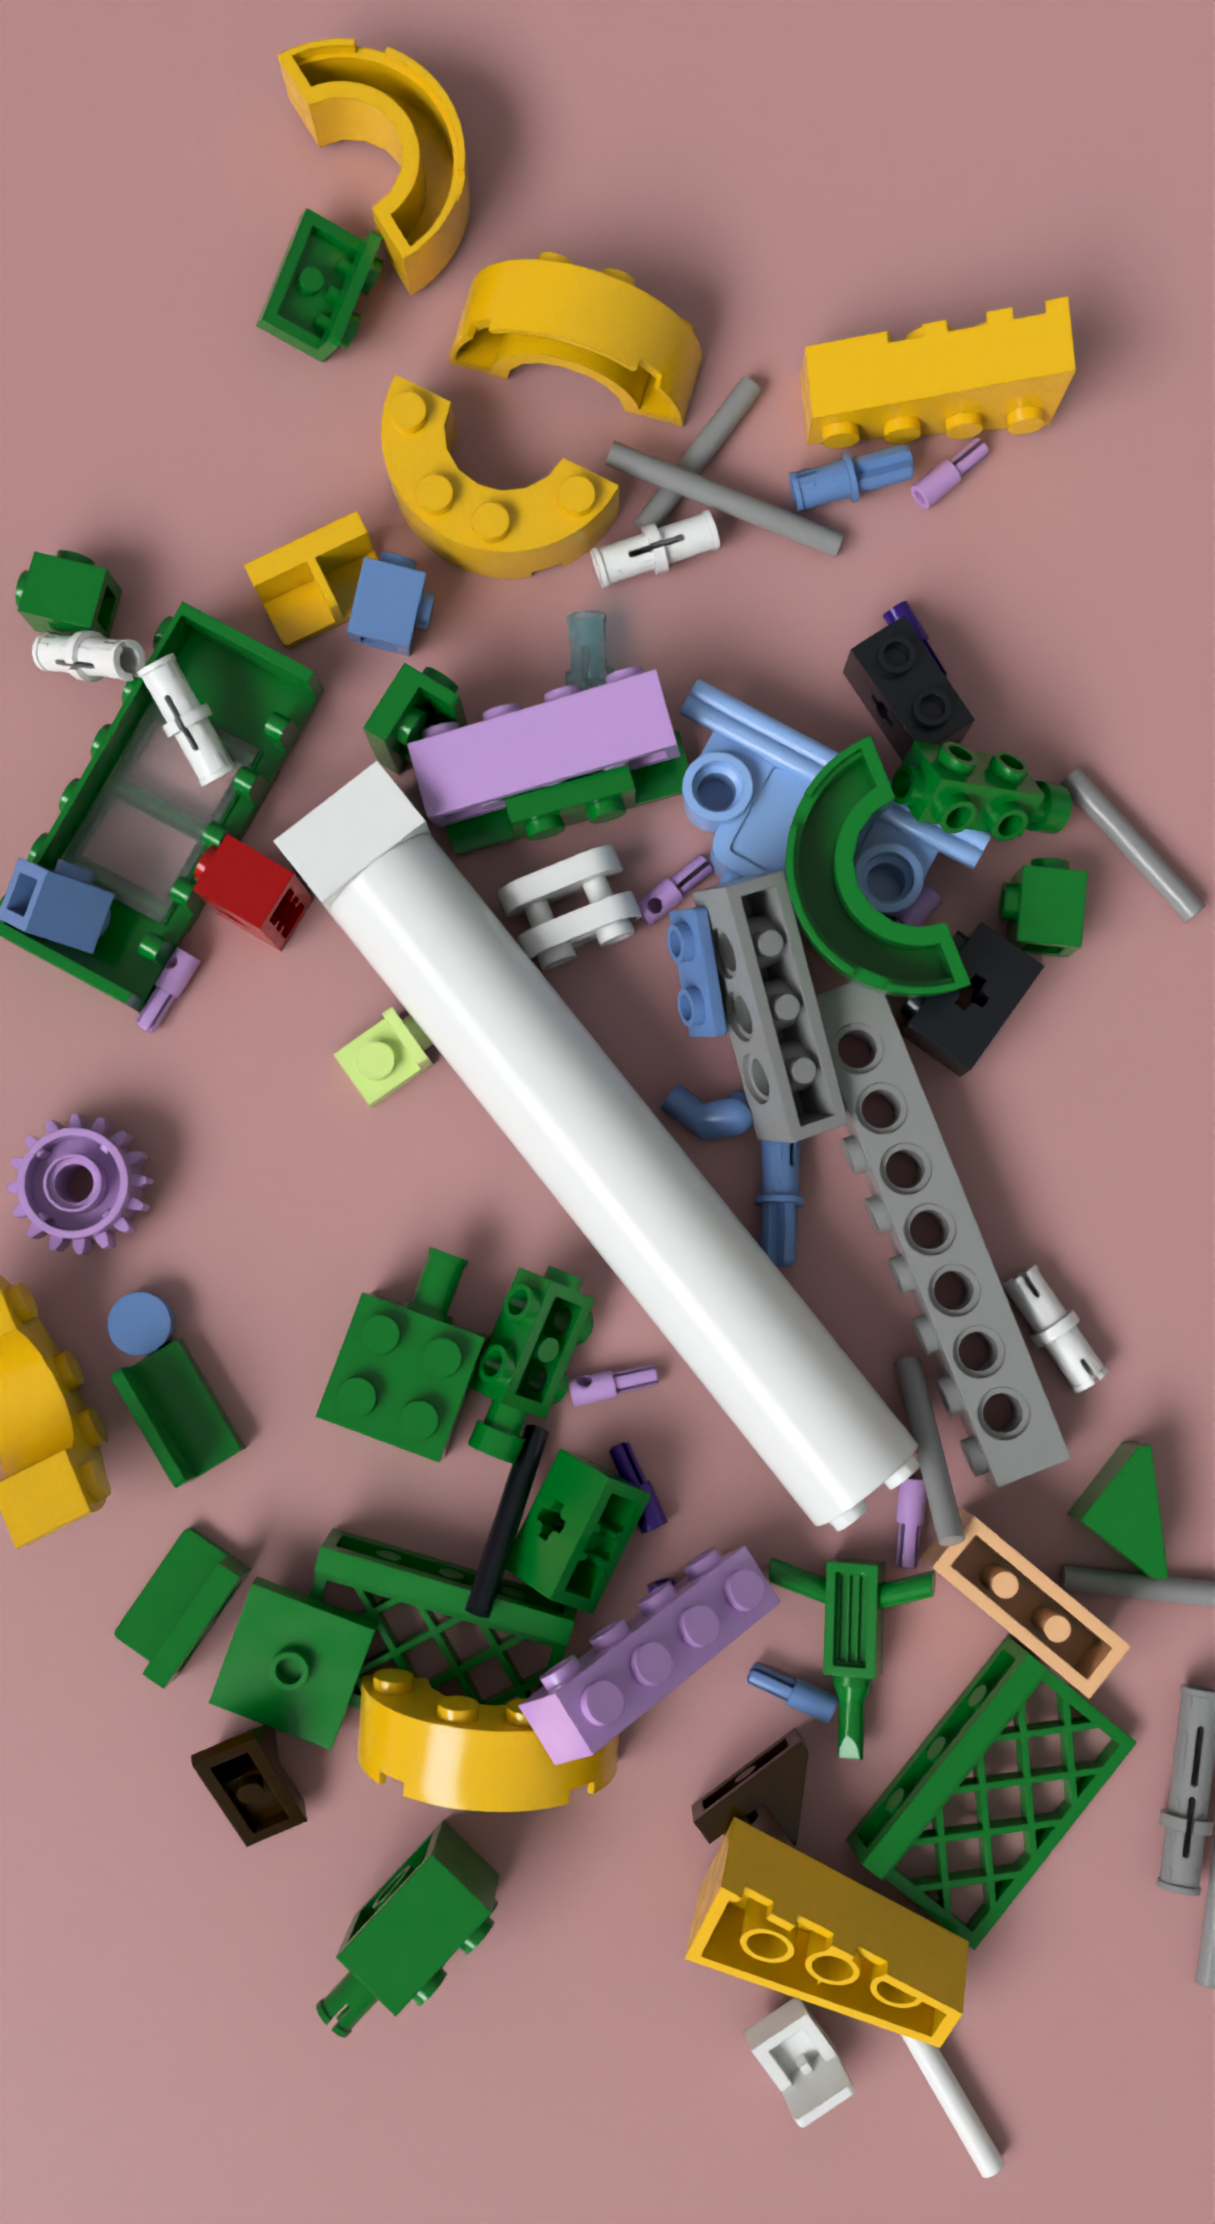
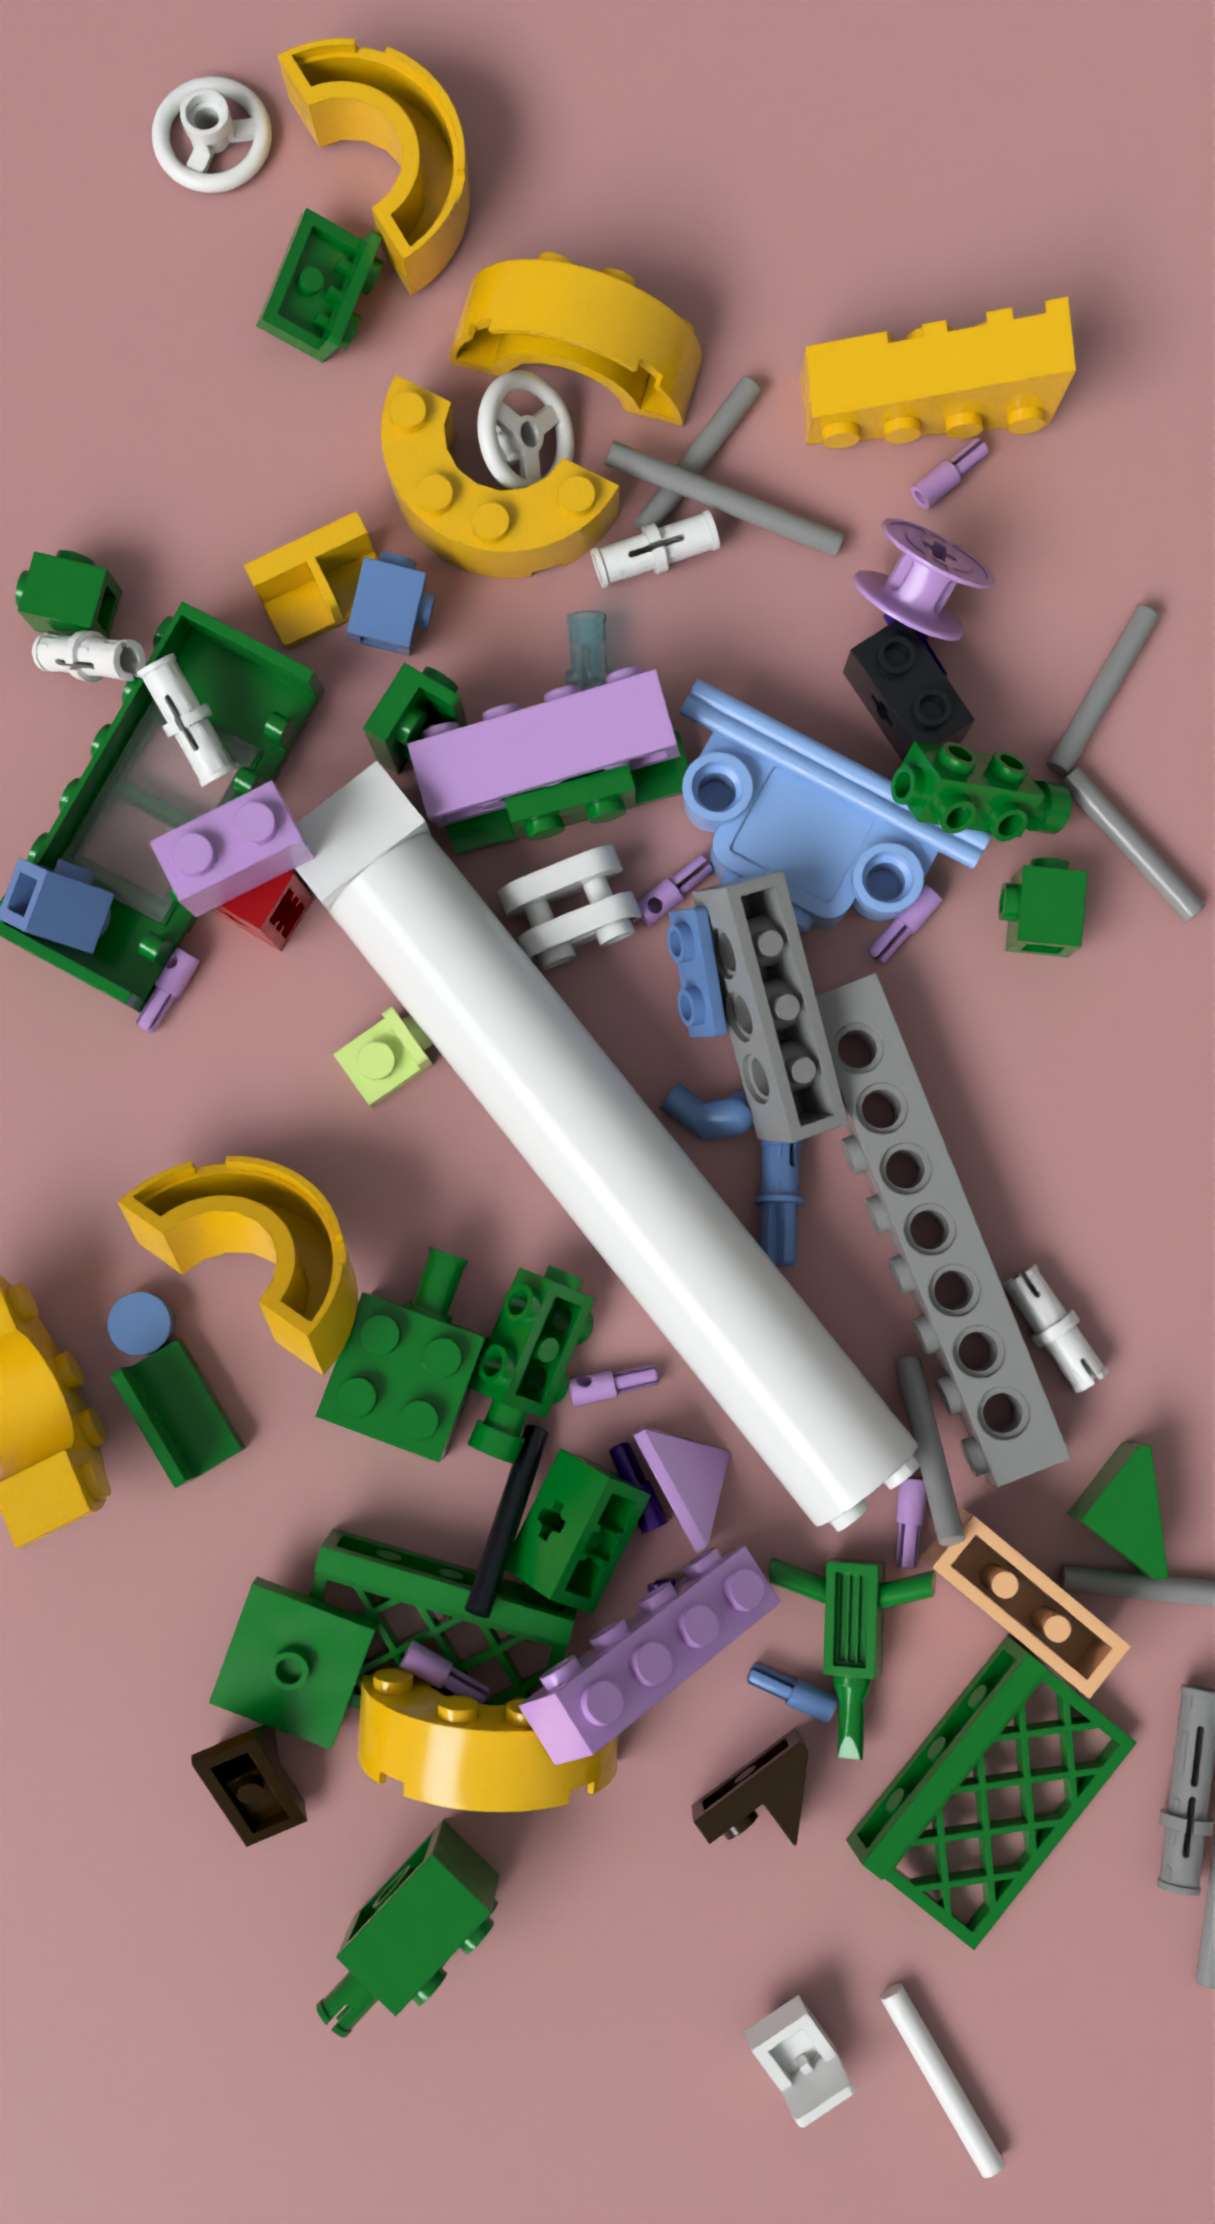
lavender gear [7,1114,154,1255] -> none
green panel [114,1528,251,1689] -> none
yellow wedge [684,1817,969,2048] -> none
green brick [785,735,971,998] -> none
medium blue axle [788,444,915,513] -> none
black brick [900,922,1045,1077] -> none
none -> yellow brick [118,1156,358,1376]
none -> lavender brick [149,780,314,917]
none -> white piece [152,76,272,193]
none -> lavender pin [399,1640,490,1704]
none -> white piece [477,370,575,490]
none -> lavender slope [633,1426,730,1553]
none -> lavender piece [852,518,995,641]
none -> light grey bar [1047,605,1159,776]

